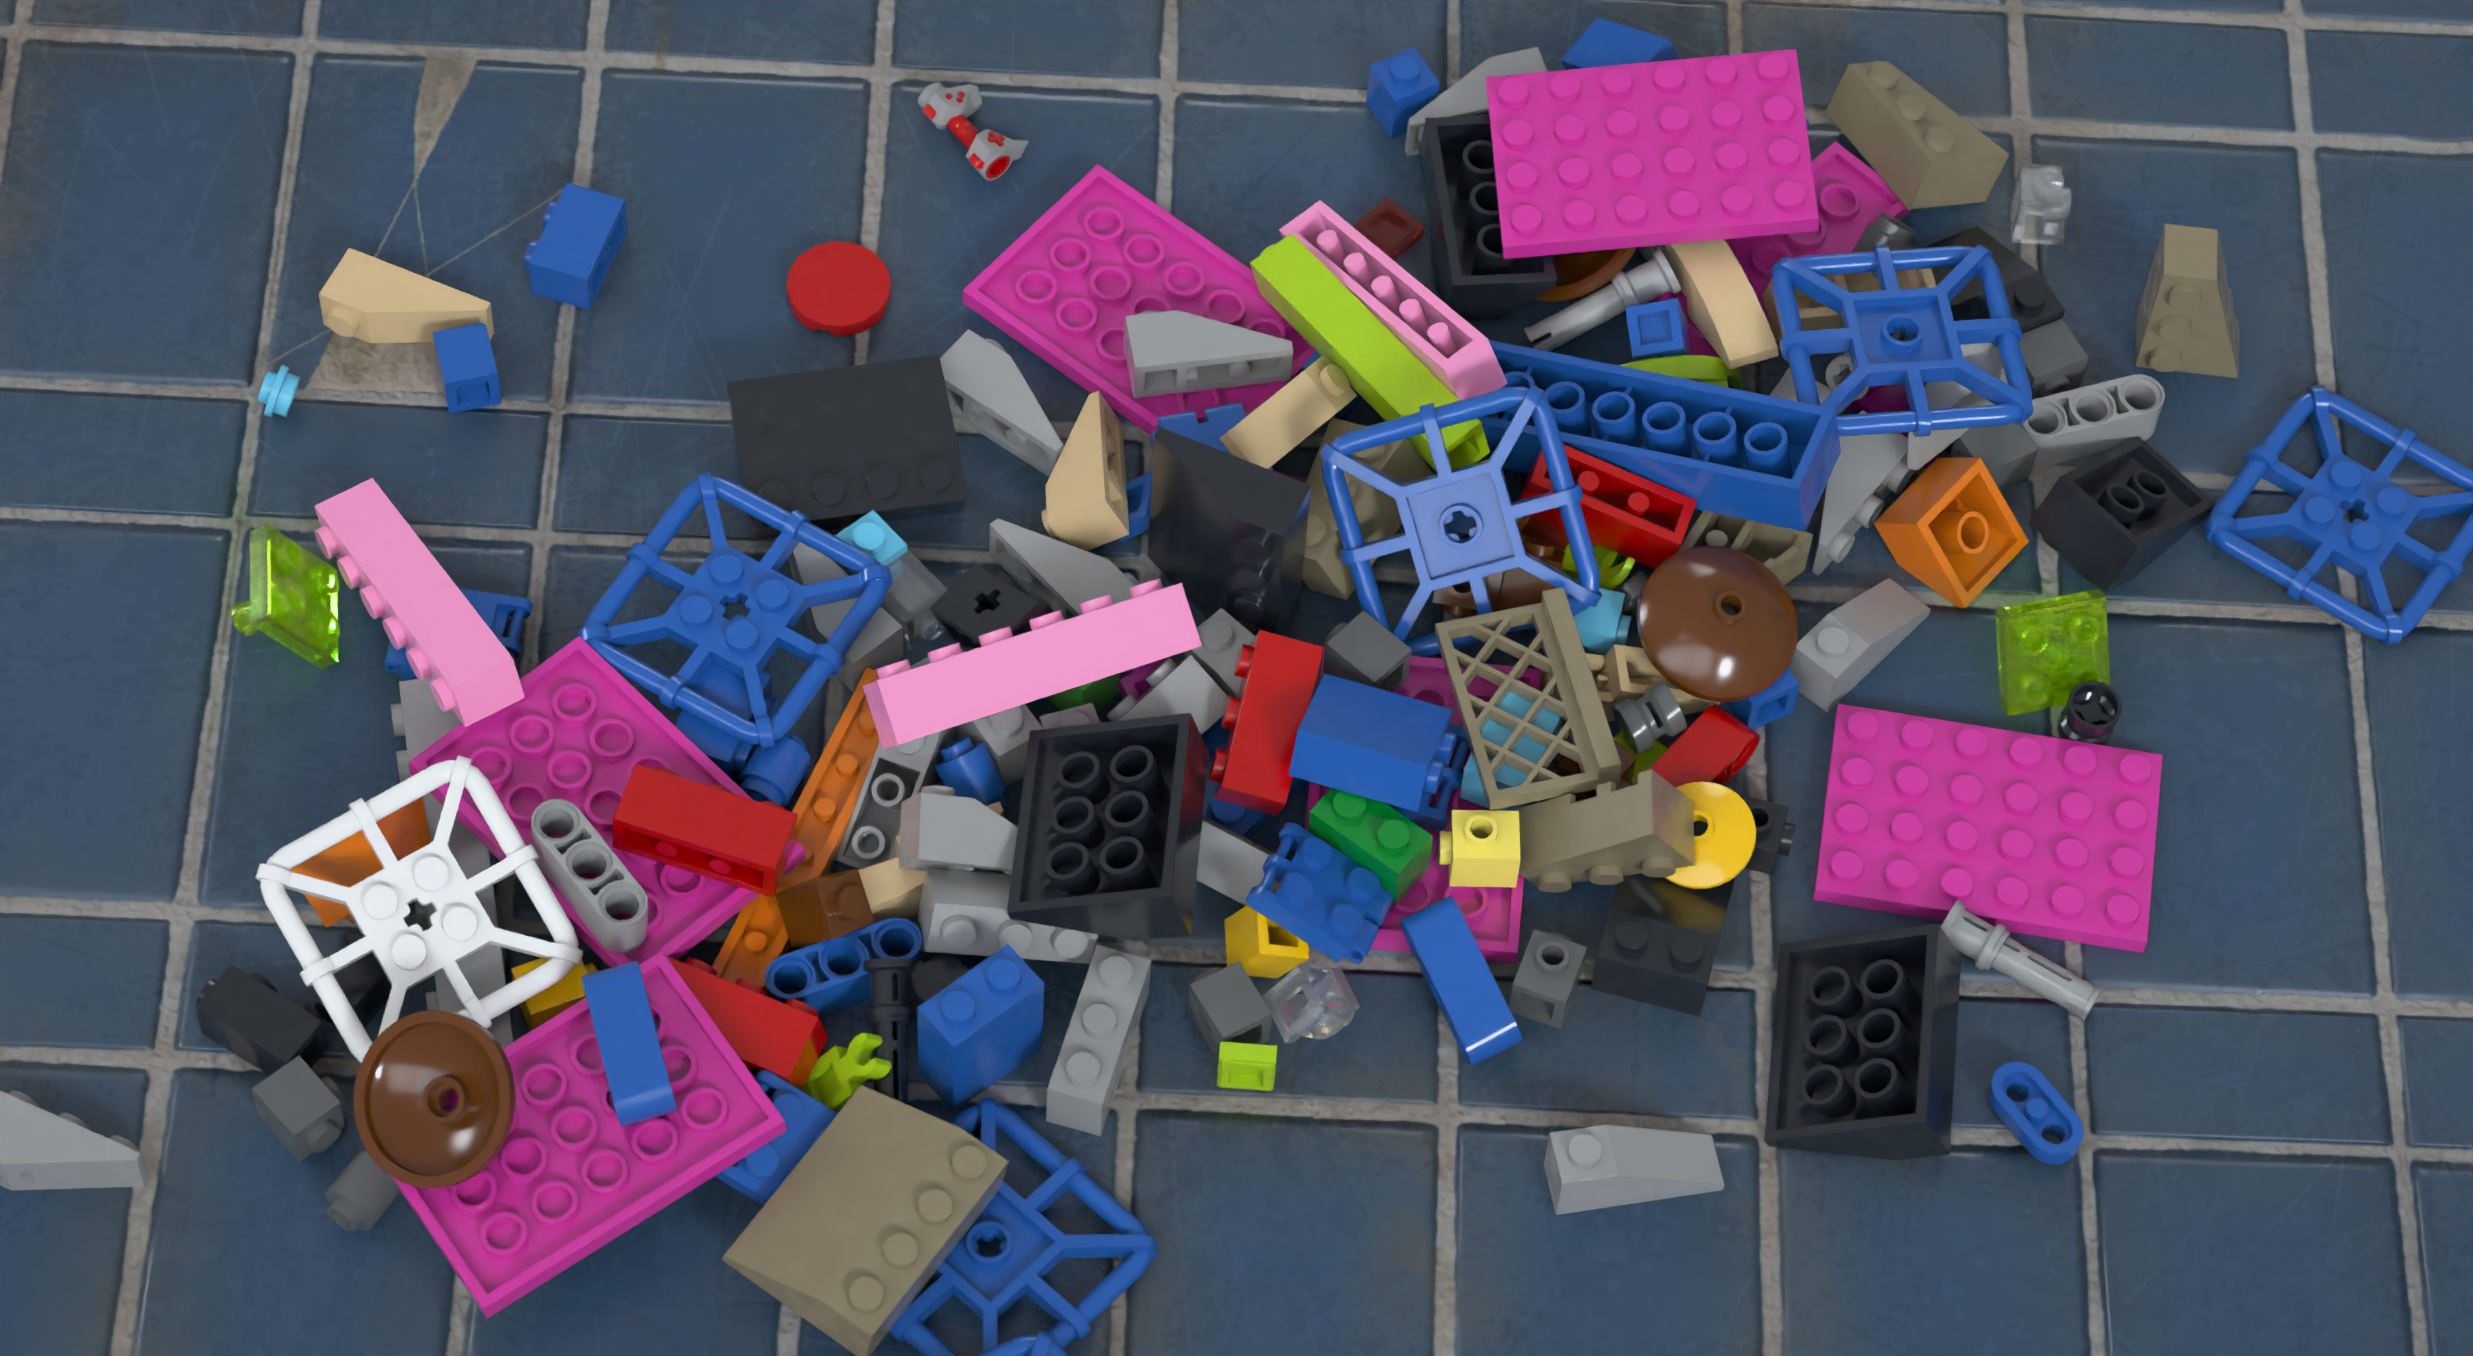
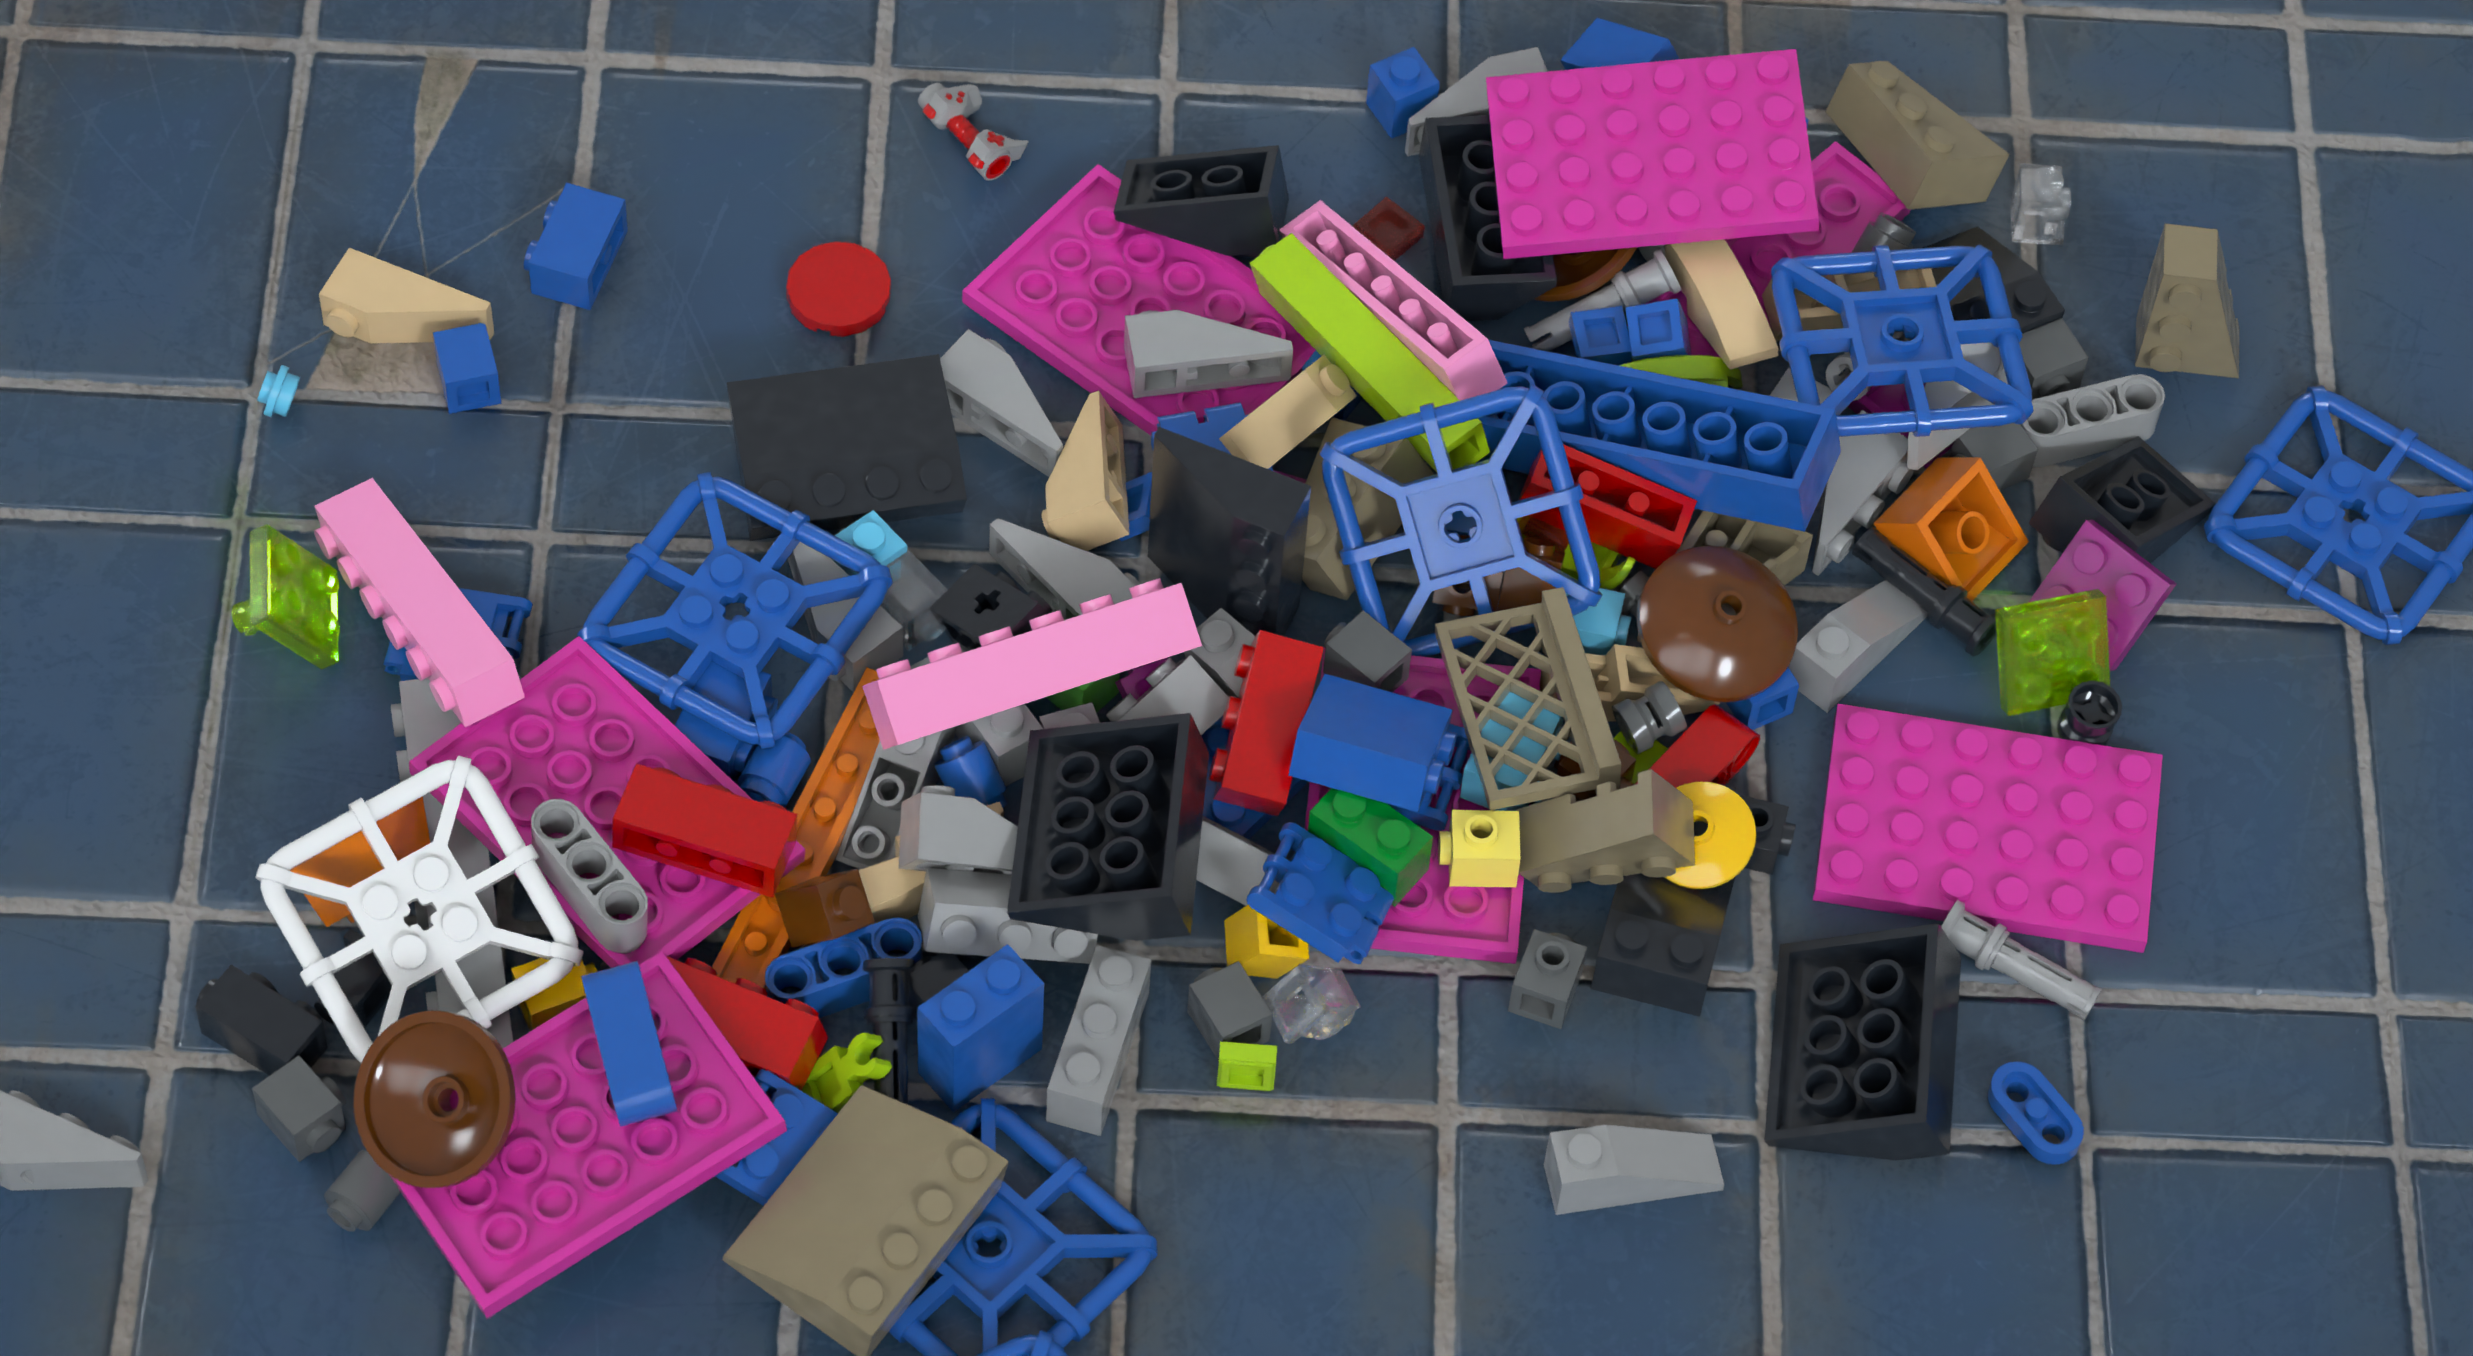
blue beam [1399,896,1522,1066] -> none
none -> black slope [1114,145,1289,257]
none -> blue panel [1569,306,1632,366]
none -> black pin [1852,527,2003,657]
none -> magenta plate [2025,520,2177,671]

